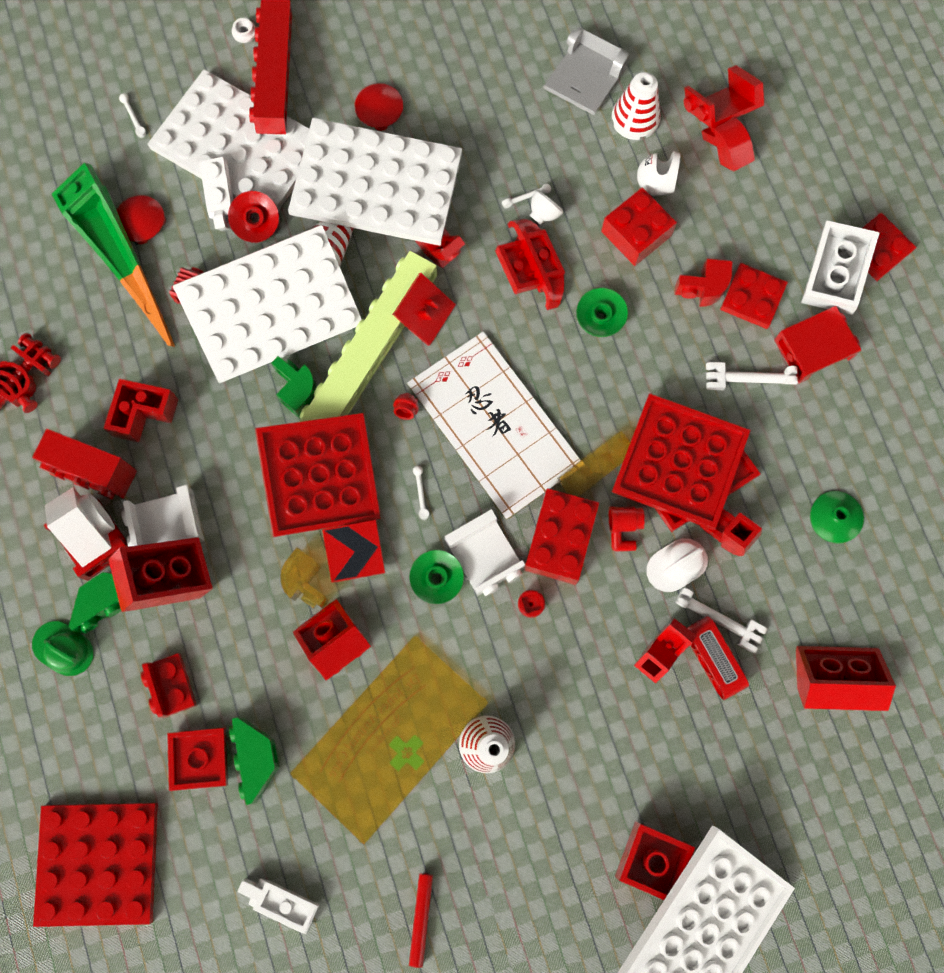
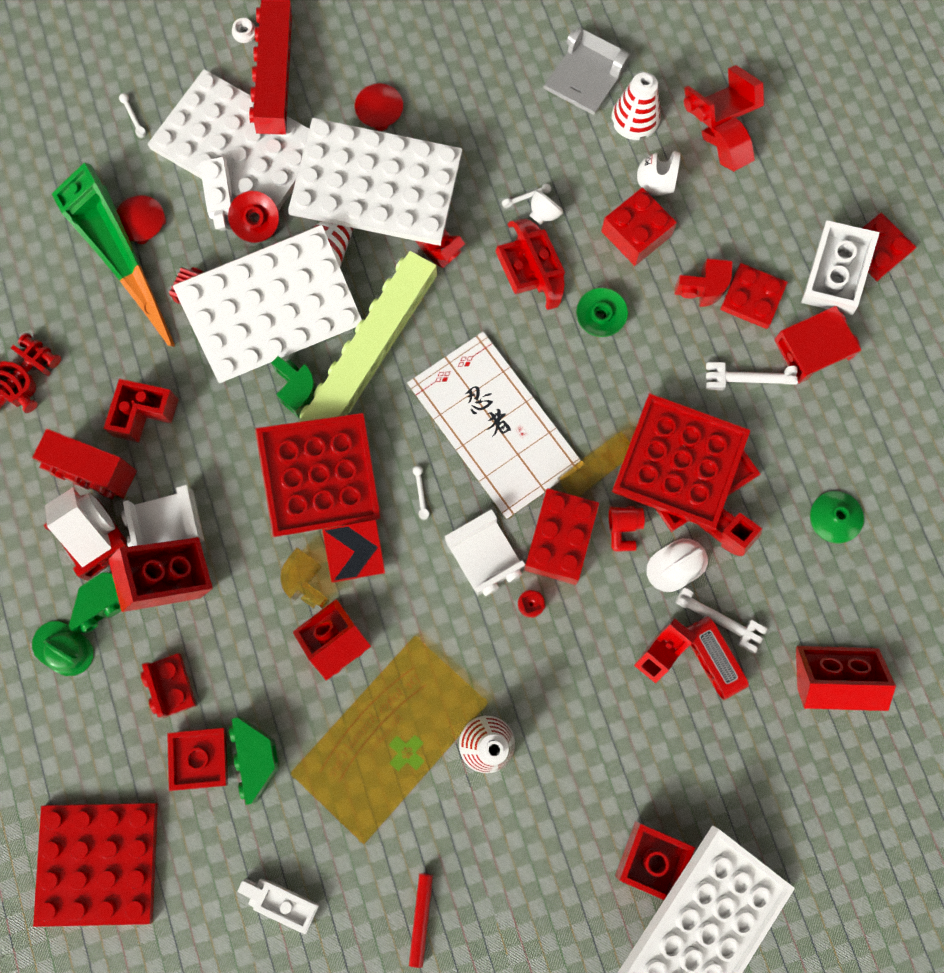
red piece [392,273,456,346] -> none
red plate [393,393,419,420] -> none
green dish [409,550,464,605] -> none

